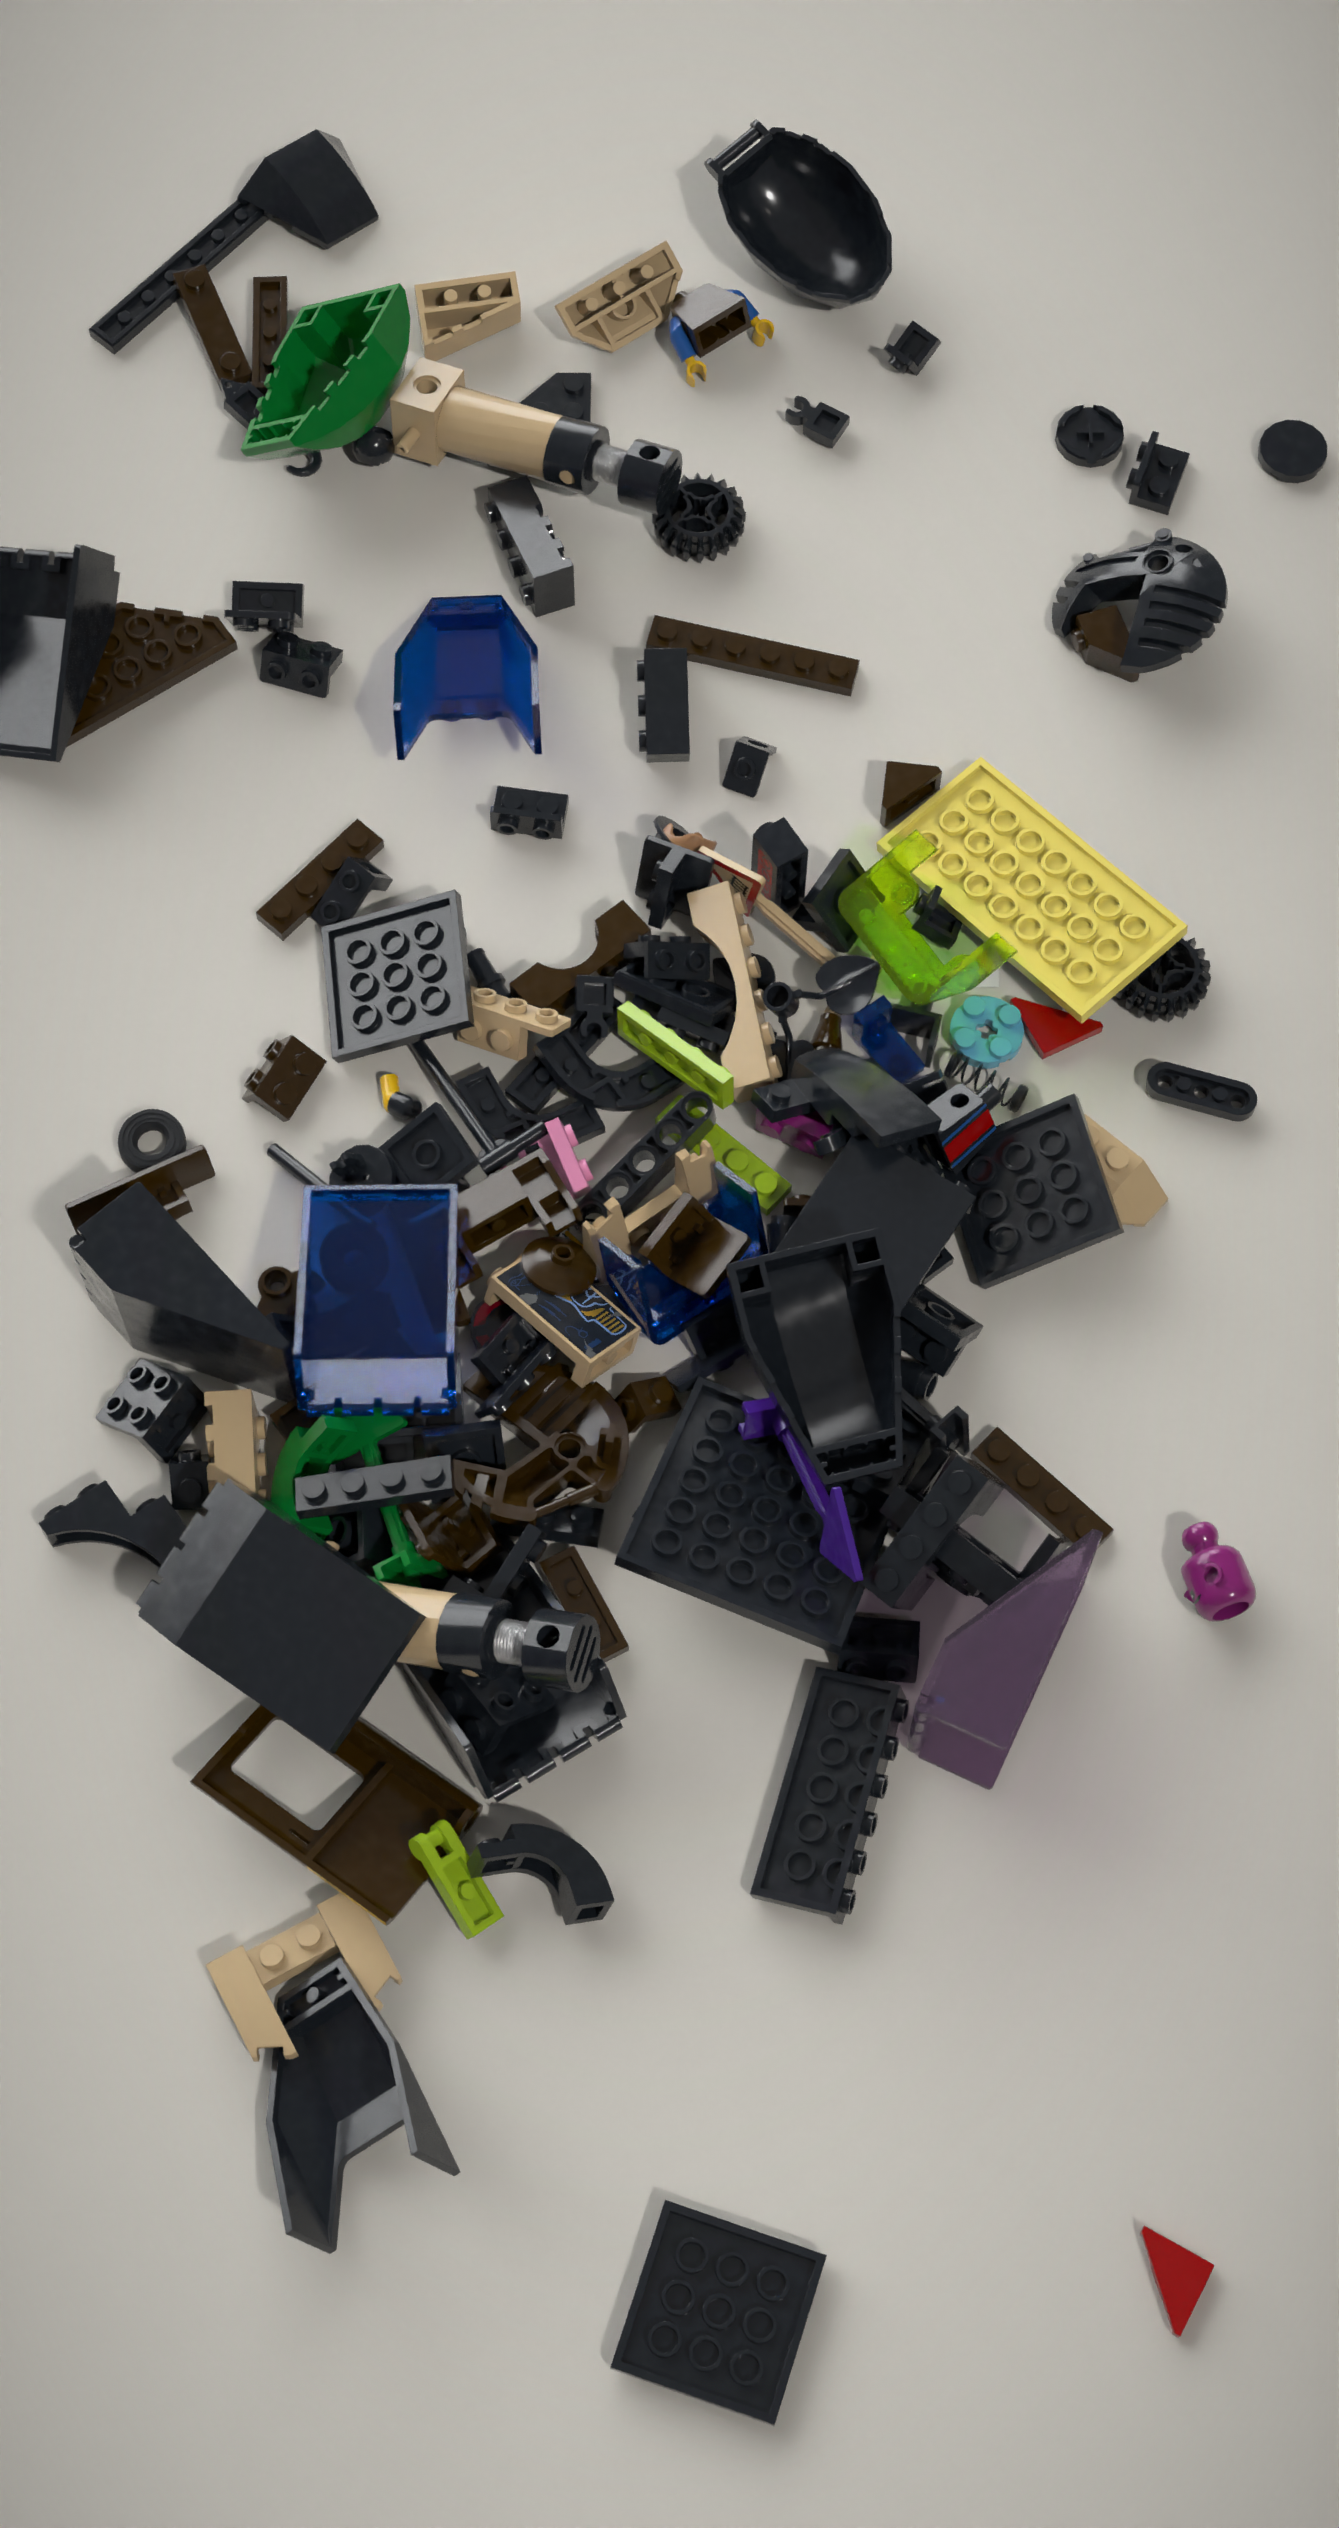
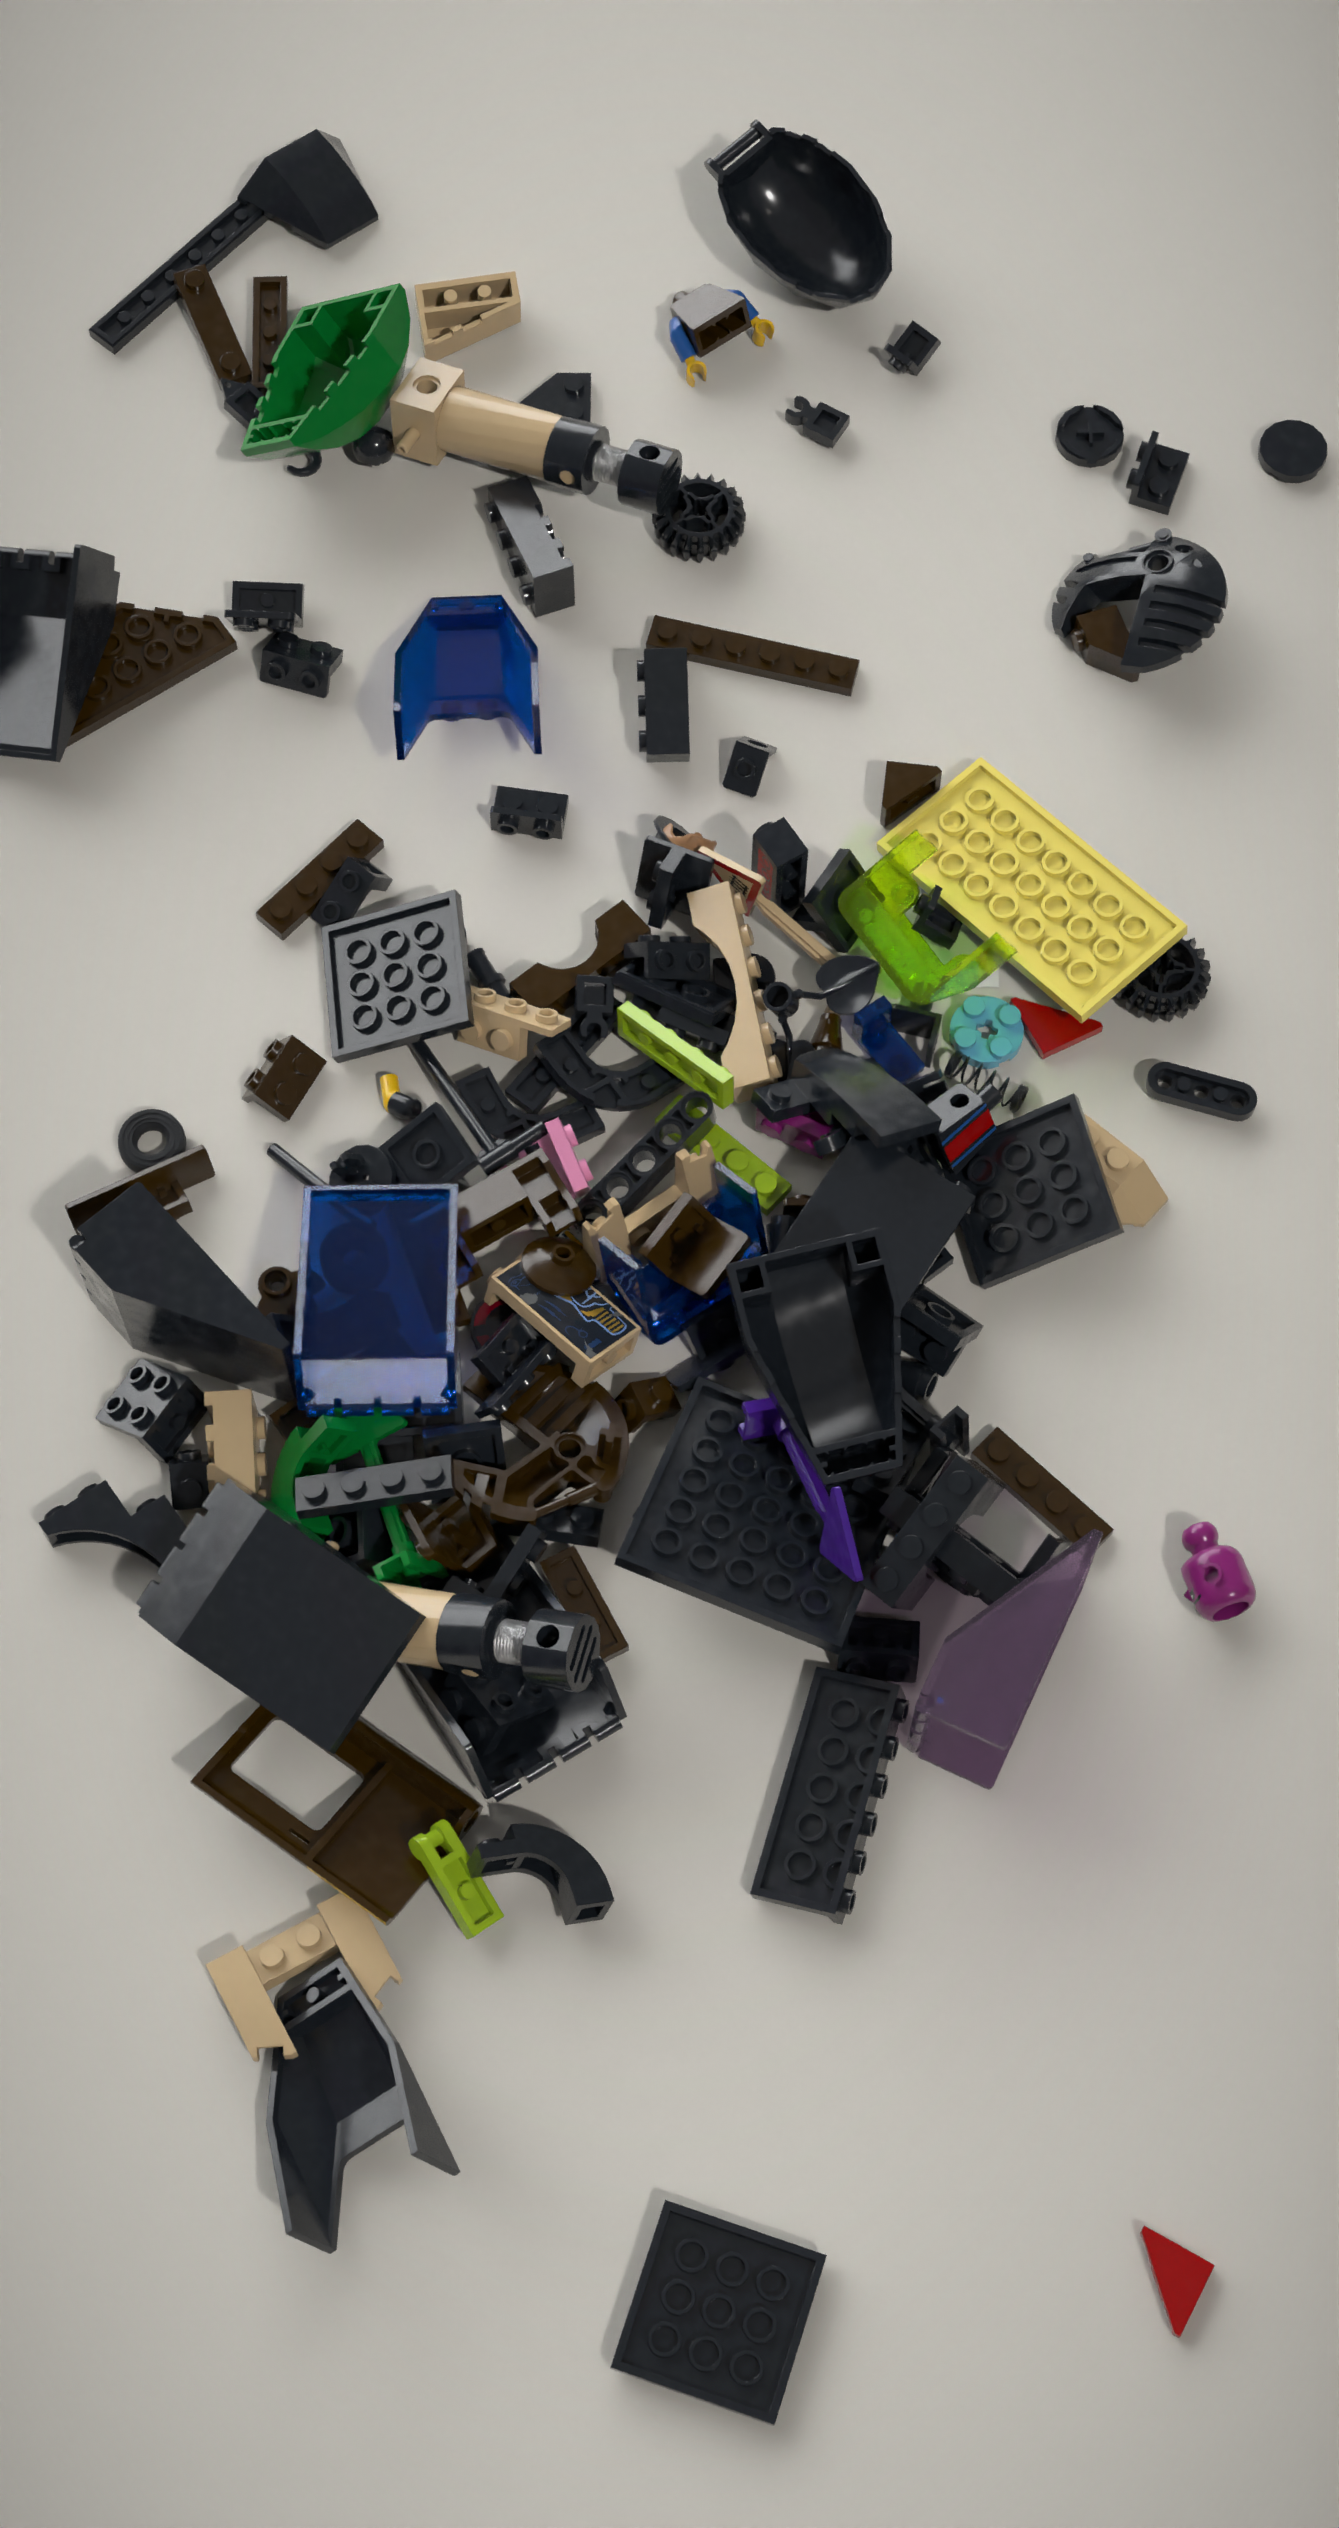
tan wedge [554,240,683,353] -> none

